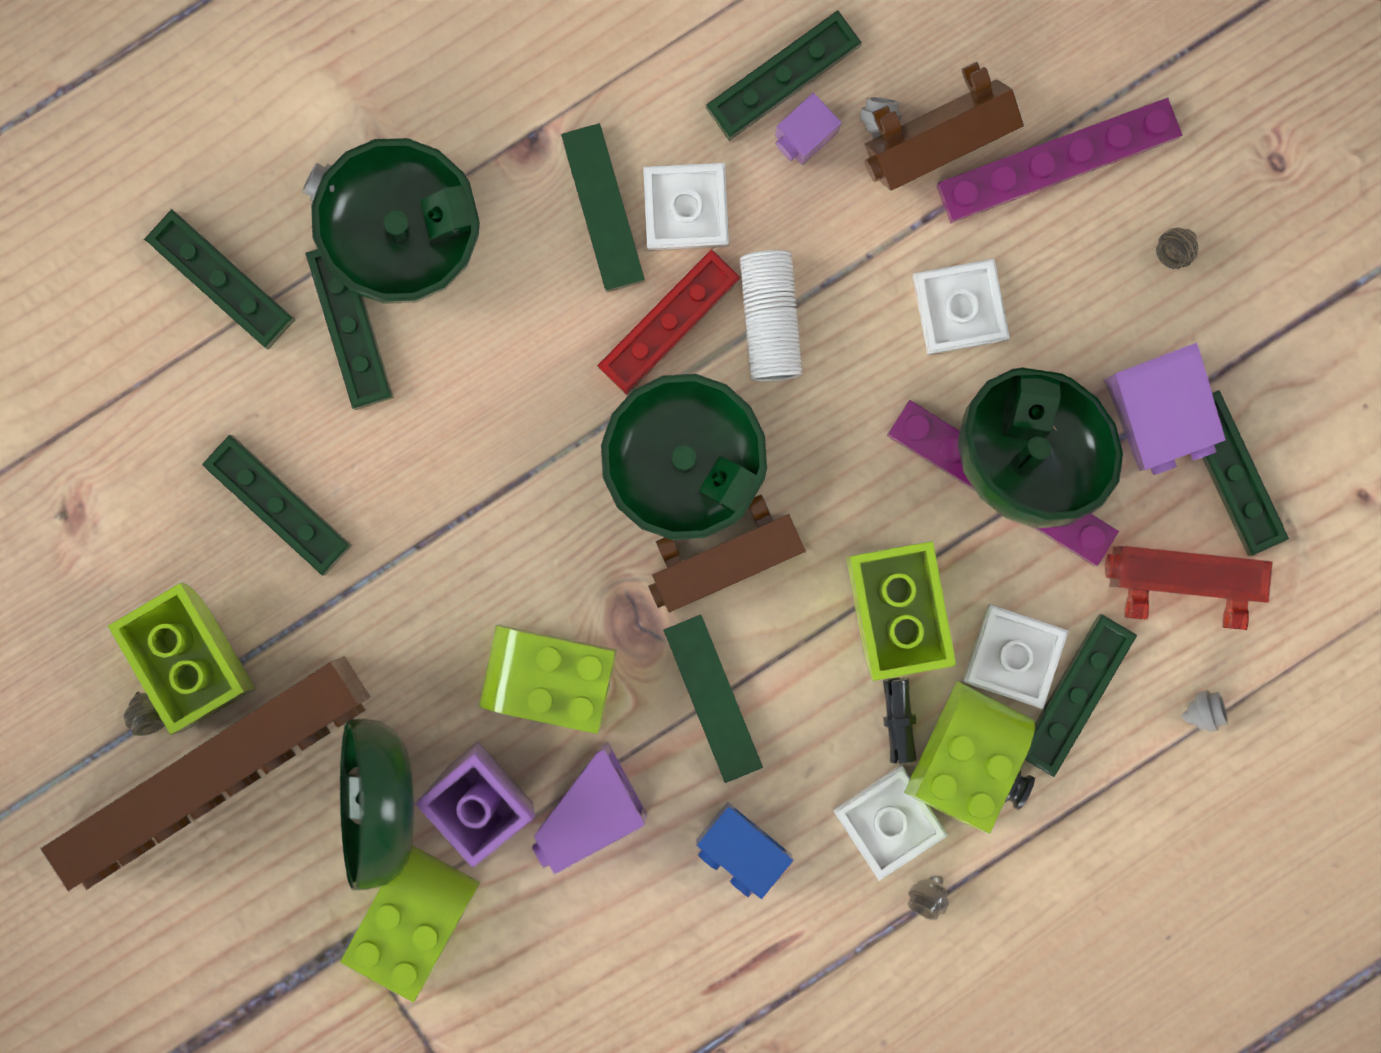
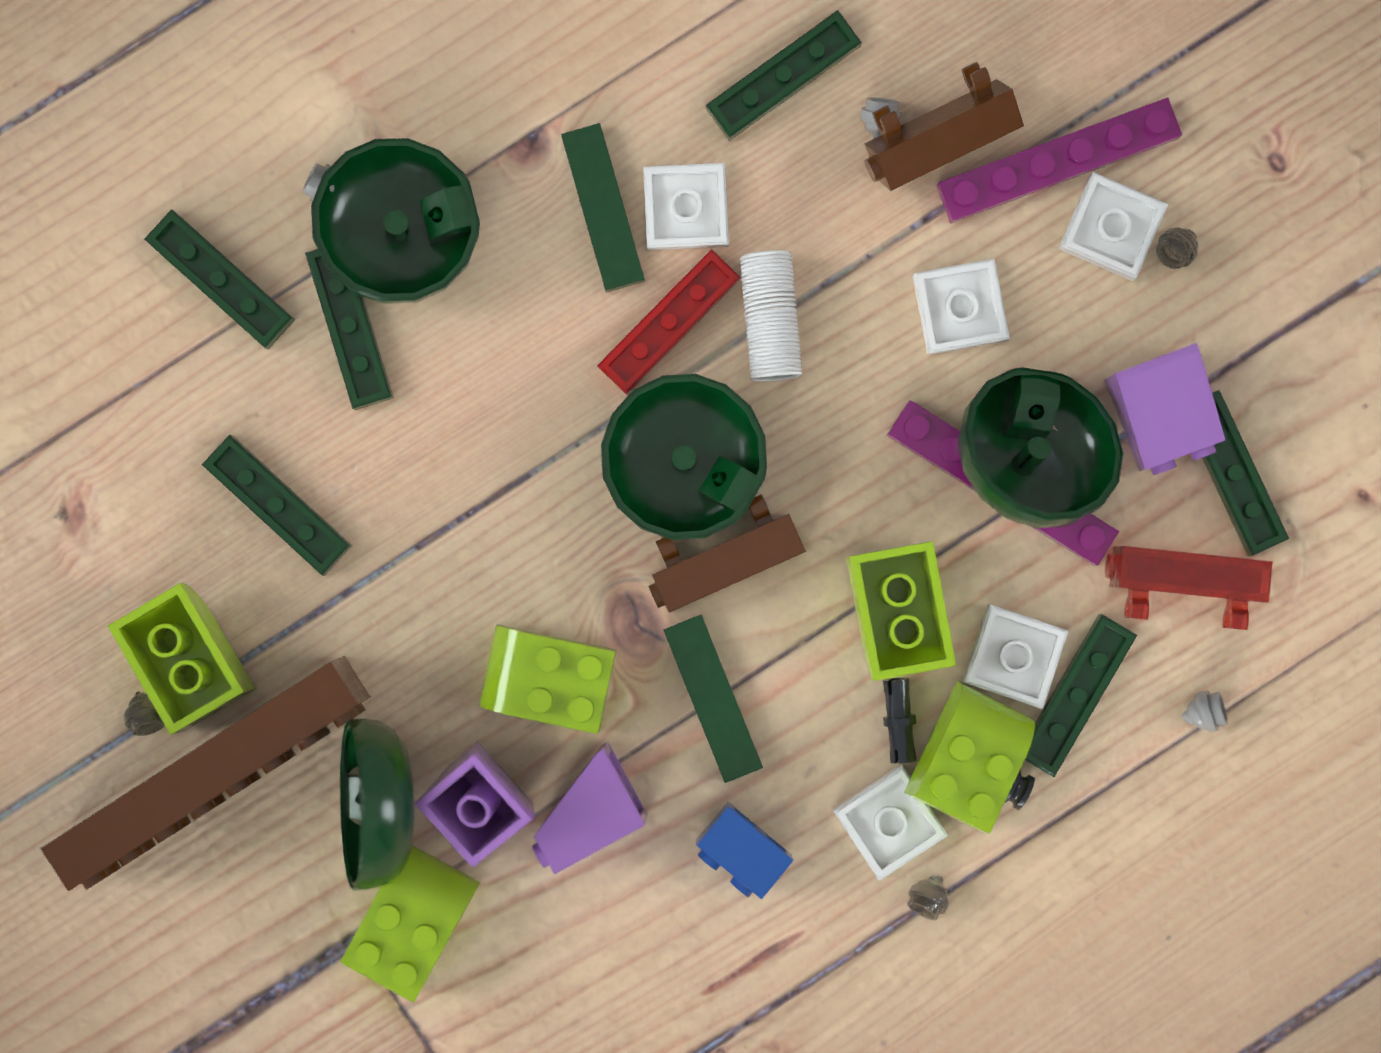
medium lavender brick [775,92,842,166] -> none
none -> white tile [1058,172,1168,281]

